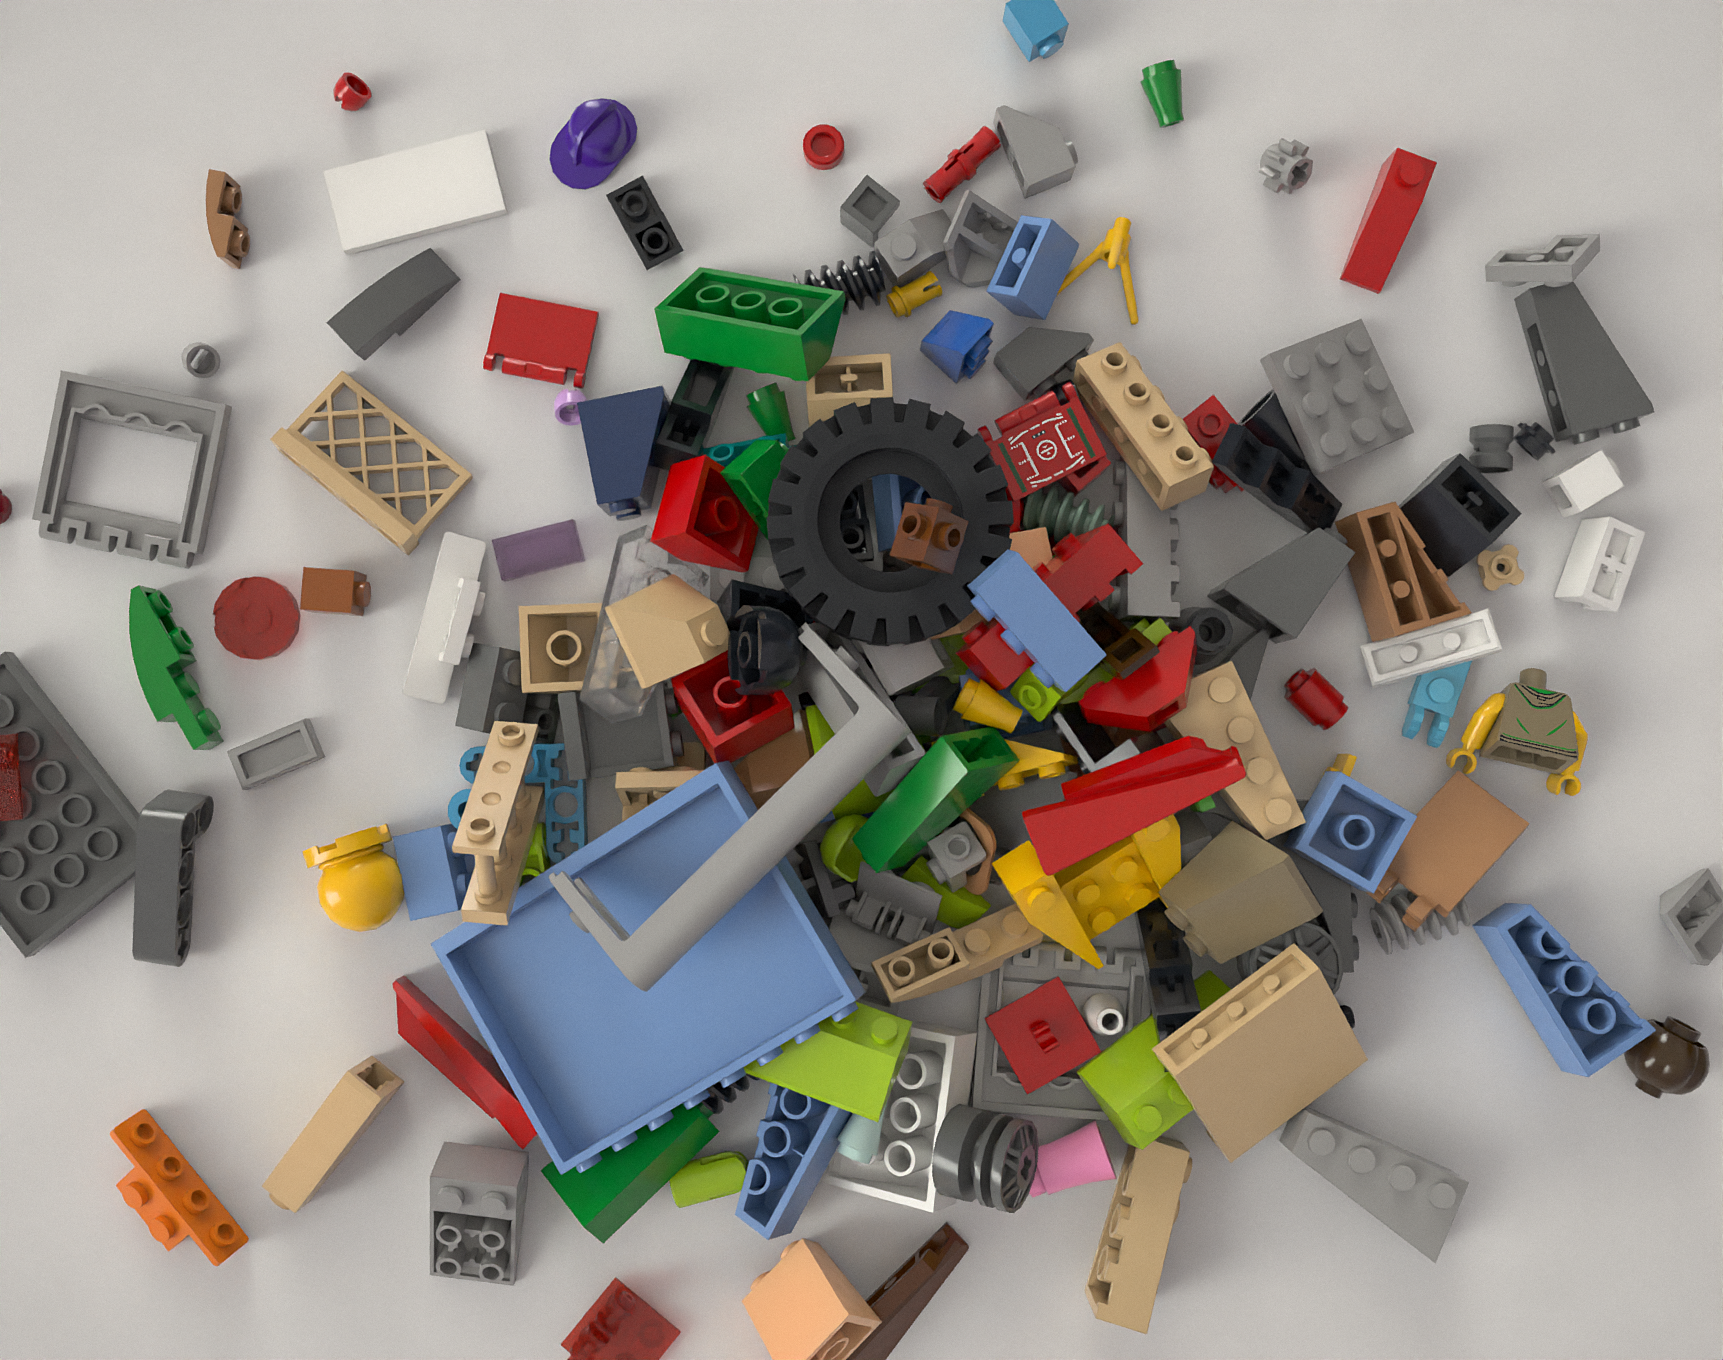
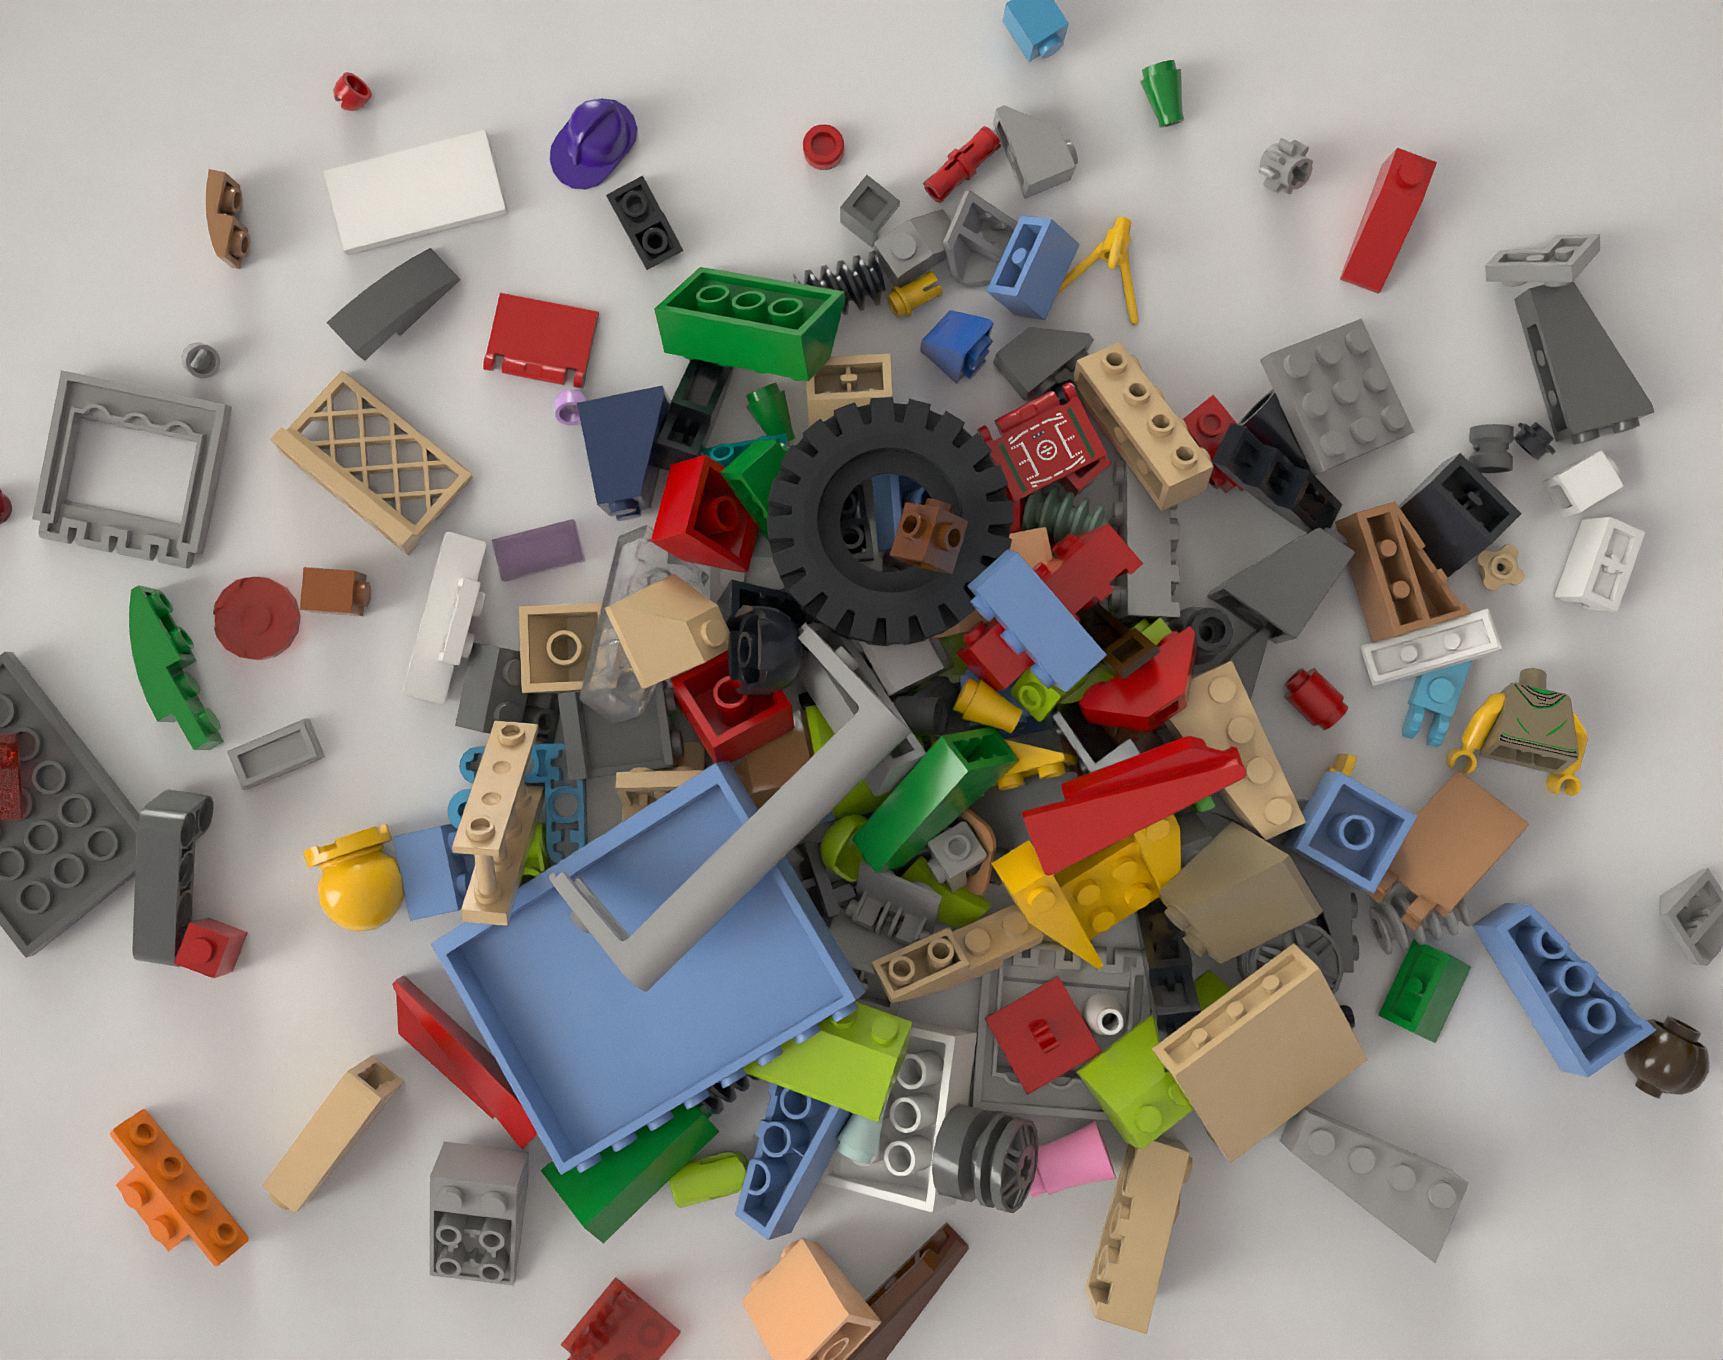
none -> red brick [174,918,248,978]
none -> green panel [1378,939,1471,1043]

